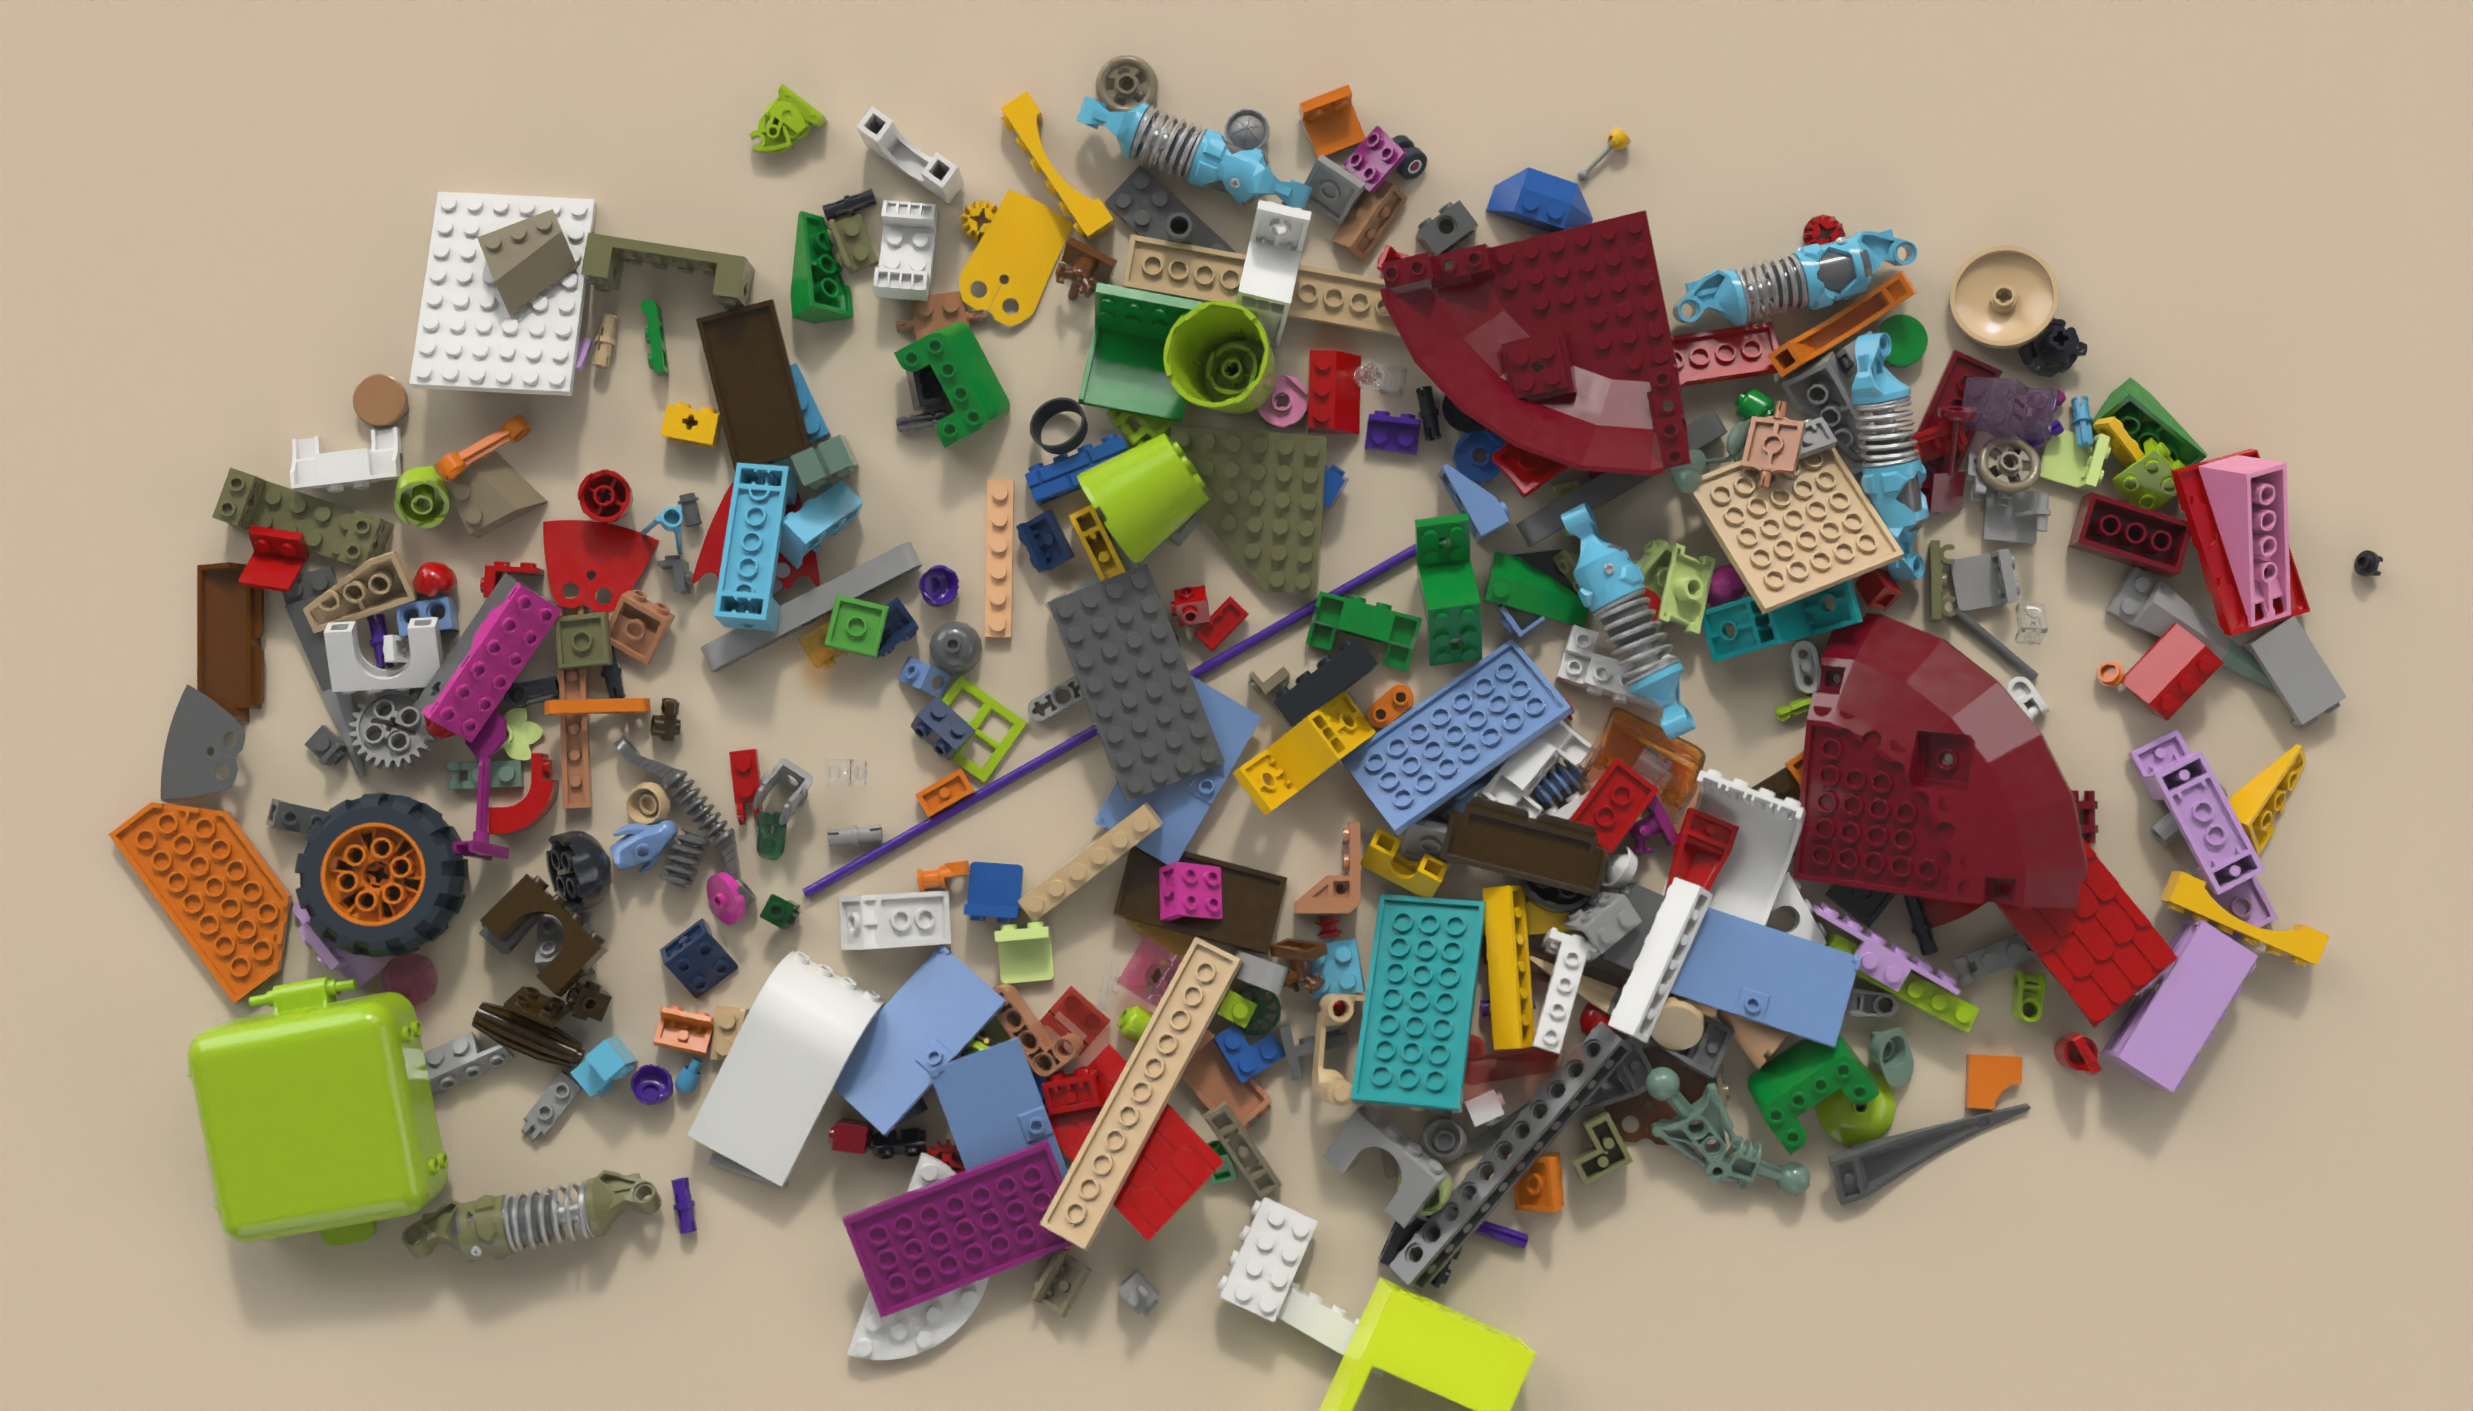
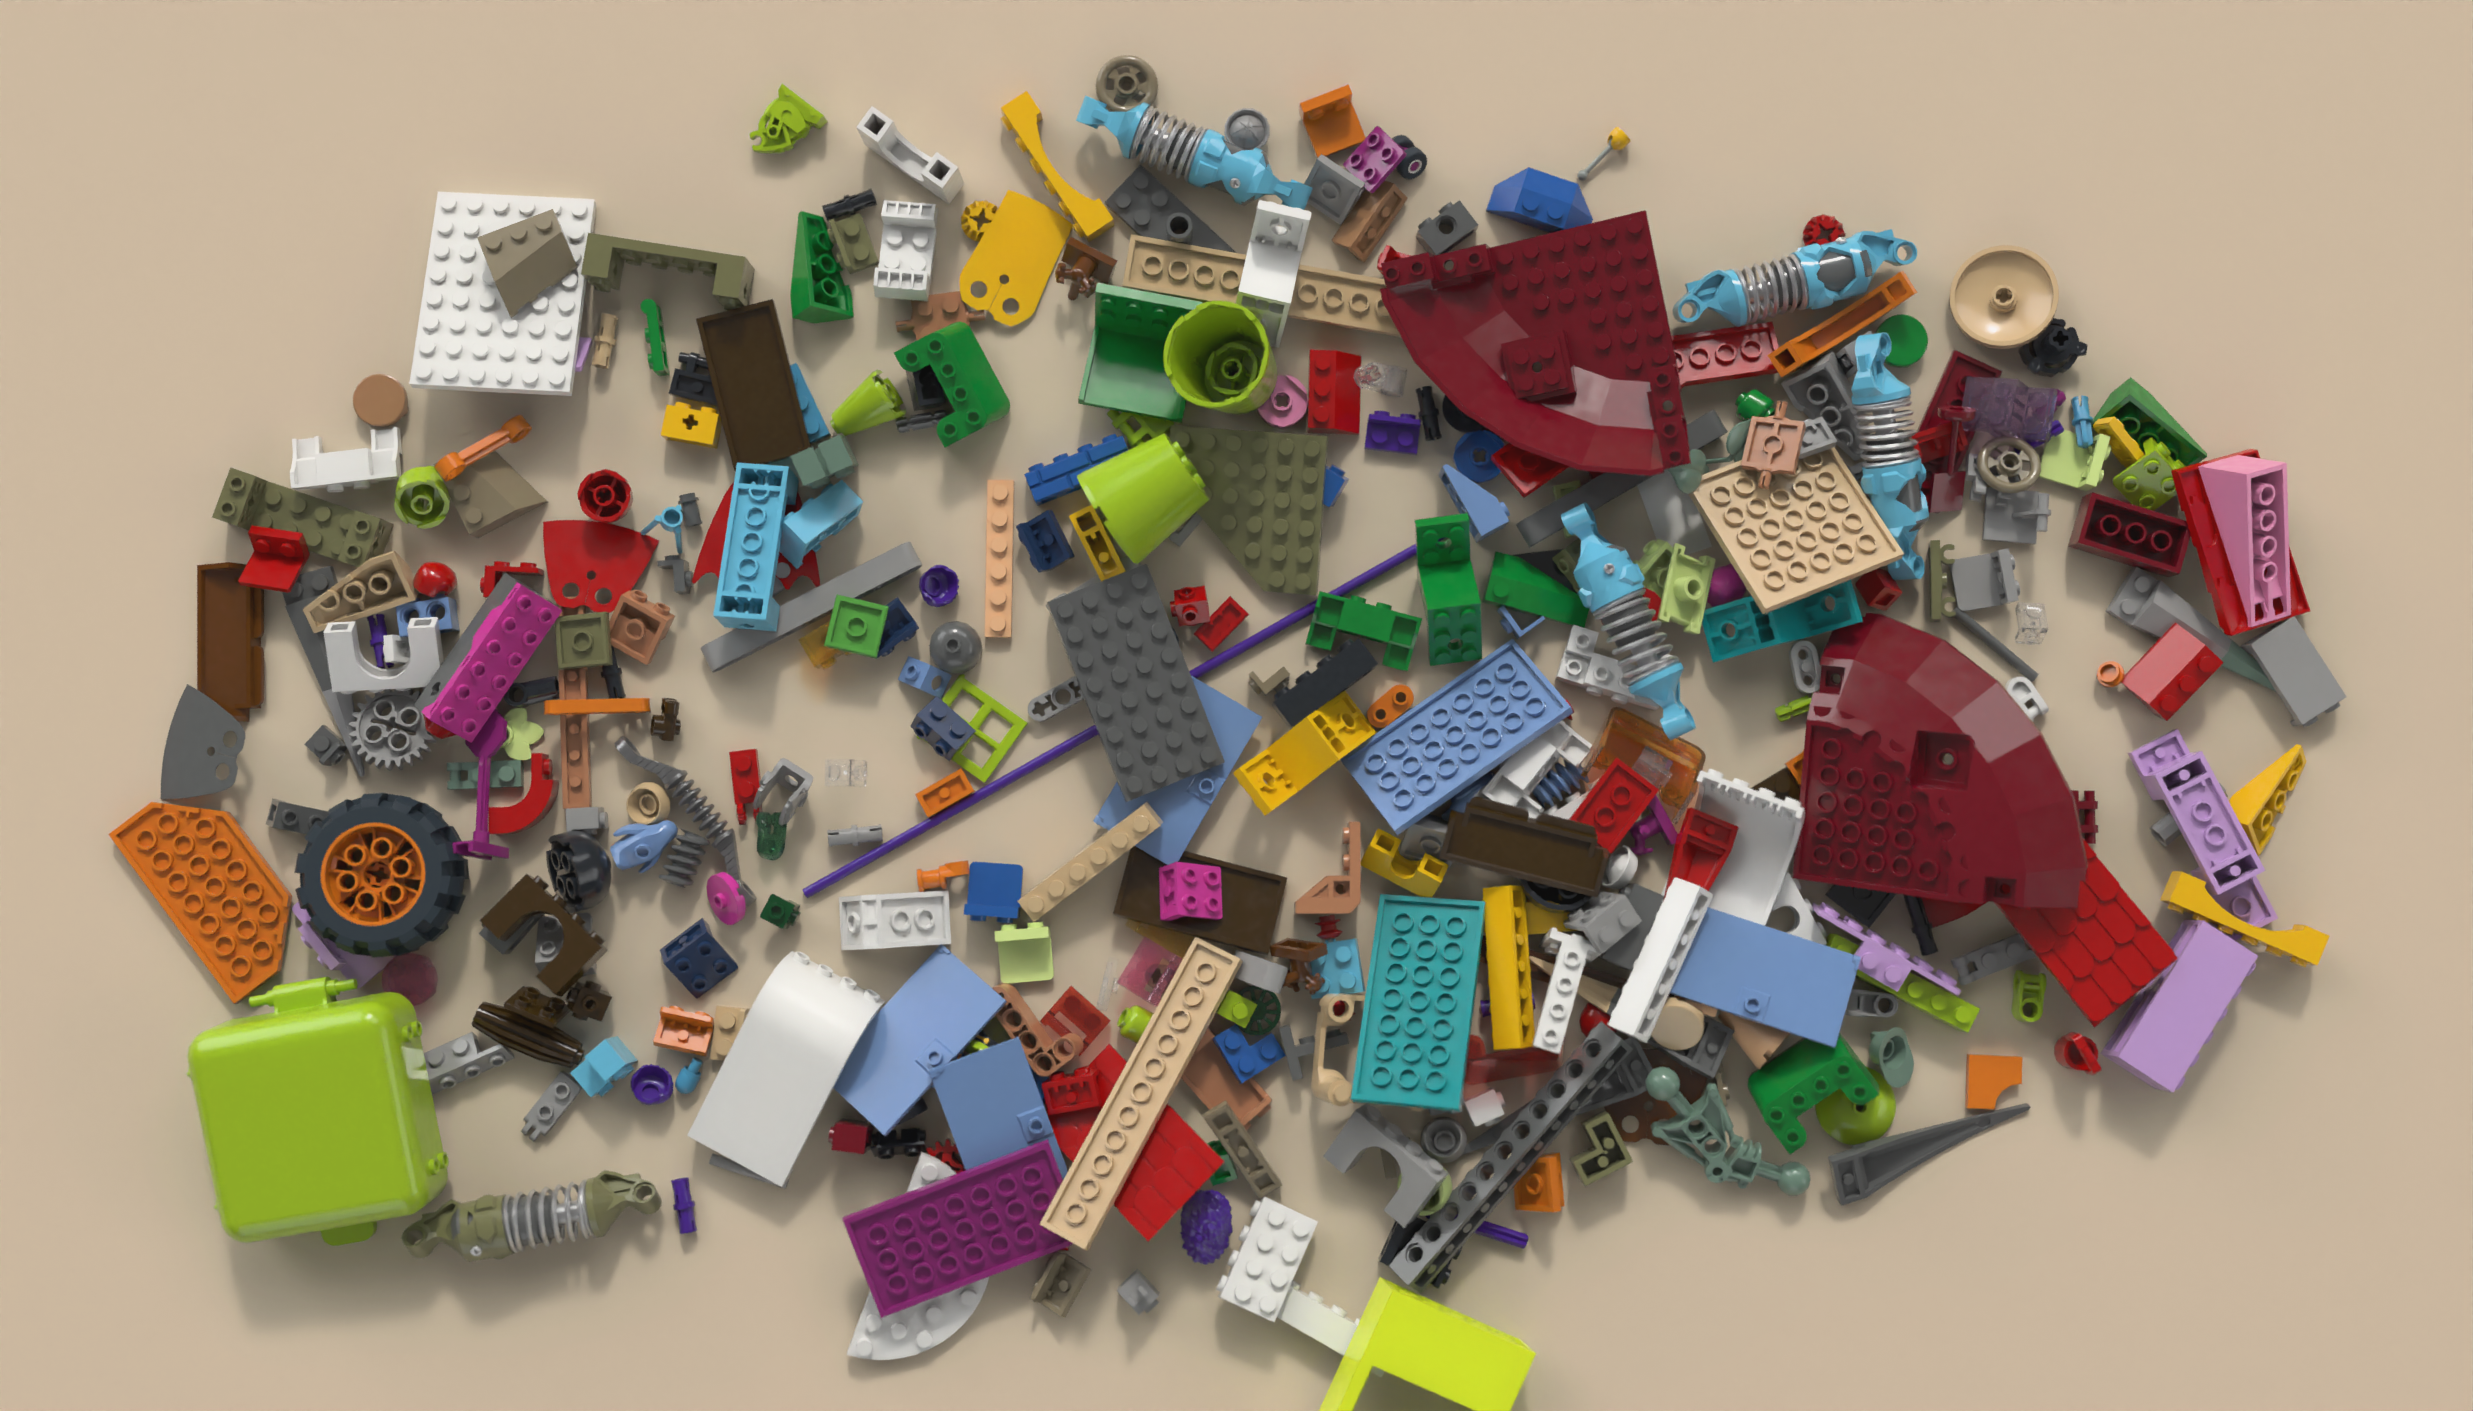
black tyre [1030,397,1088,455] -> none
black plate [2354,550,2383,577] -> none
none -> light grey brick [566,807,608,835]
none -> black plate [669,352,718,407]
none -> lime cone [830,369,906,436]
none -> dark purple piece [1180,1190,1233,1265]
none -> white sticker [1637,469,1712,555]

